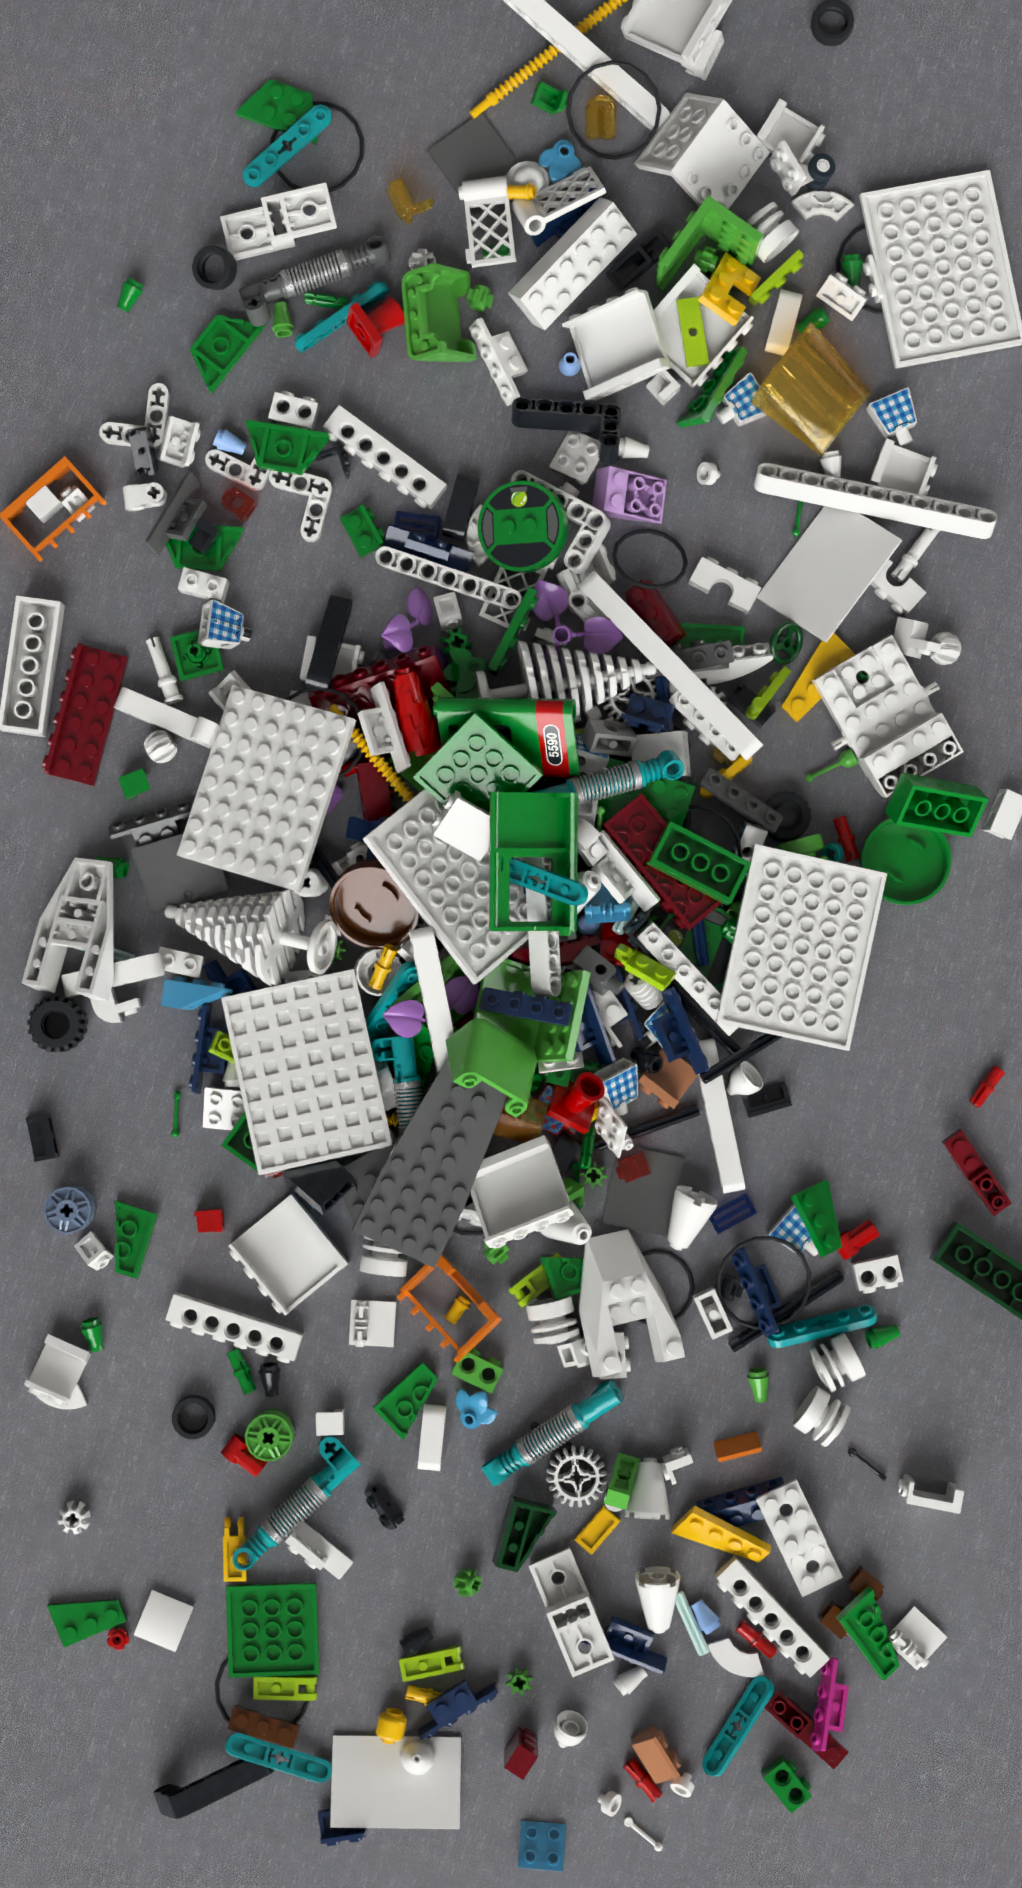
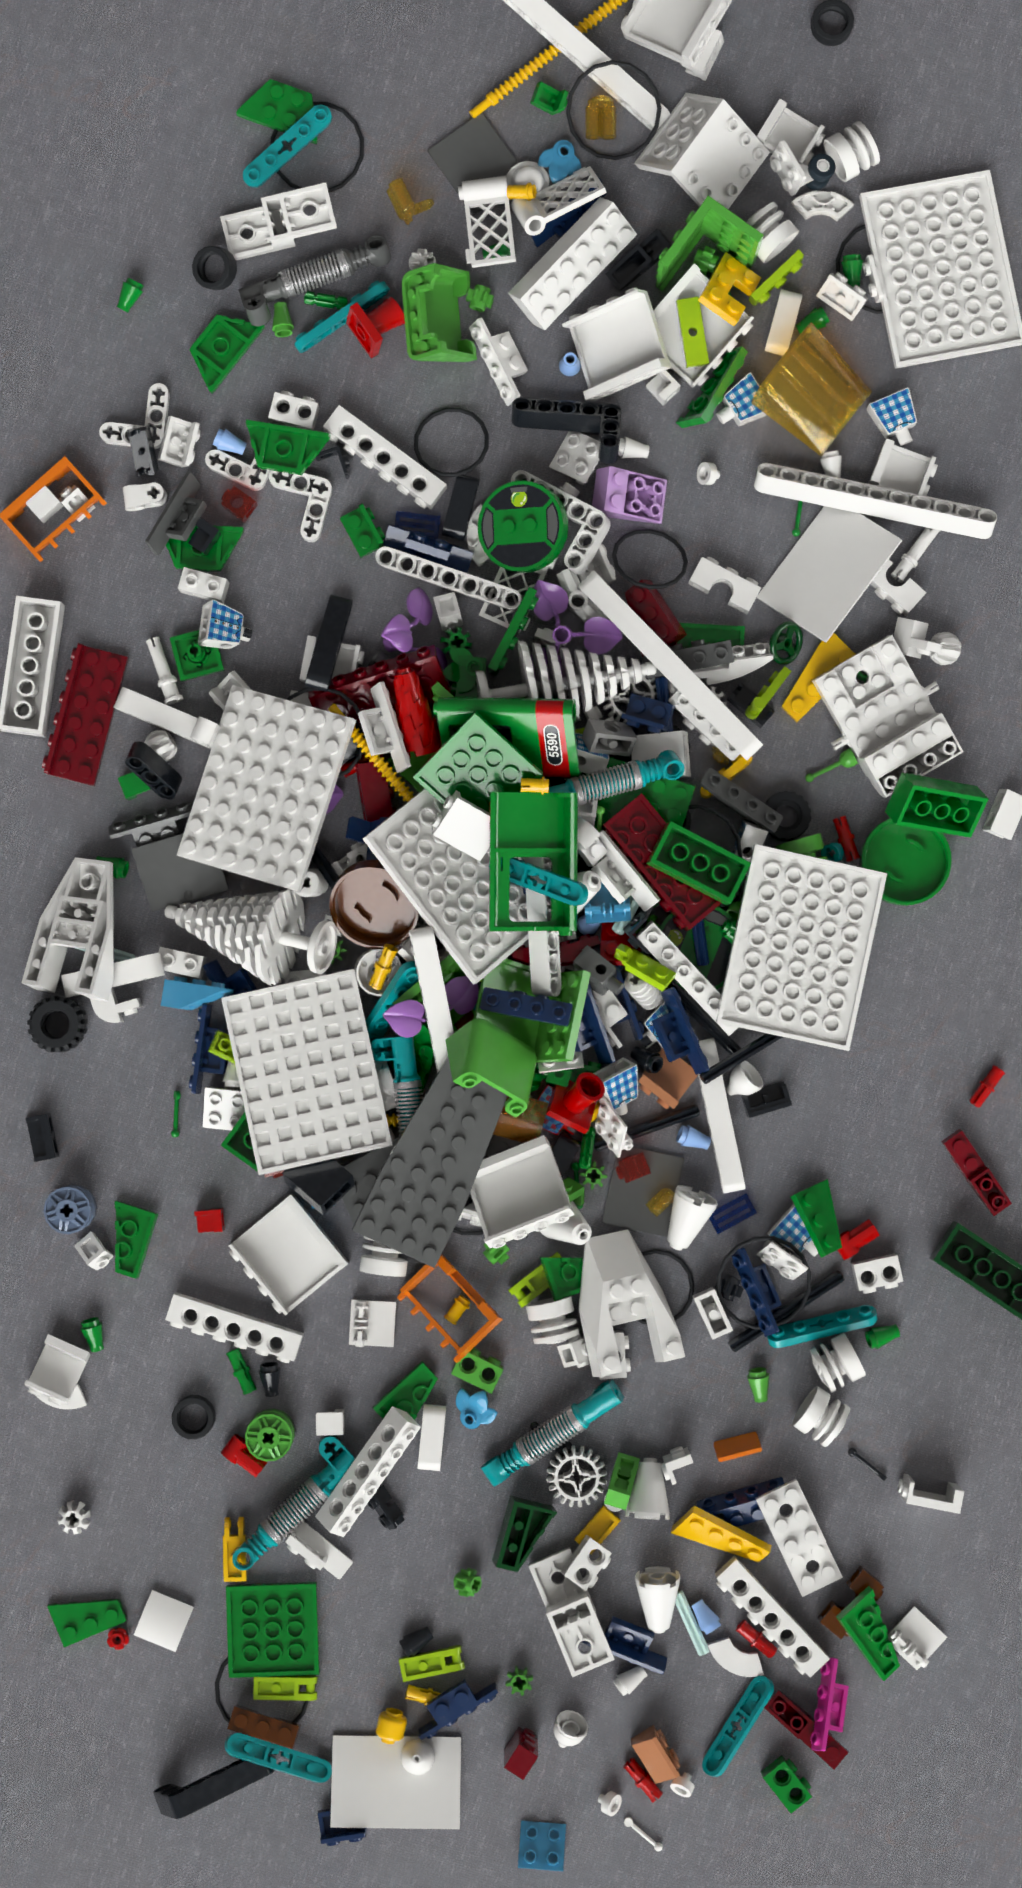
none -> black beam [125,741,182,800]
none -> white brick [315,1406,421,1537]
none -> black piece [414,407,489,477]
none -> yellow pin [521,777,549,795]
none -> white brick [561,1535,612,1591]
none -> clear yellow piece [645,1188,674,1217]
none -> light blue cone [676,1125,711,1150]
none -> white hinge [757,1240,808,1280]
none -> white wheel [823,121,880,182]

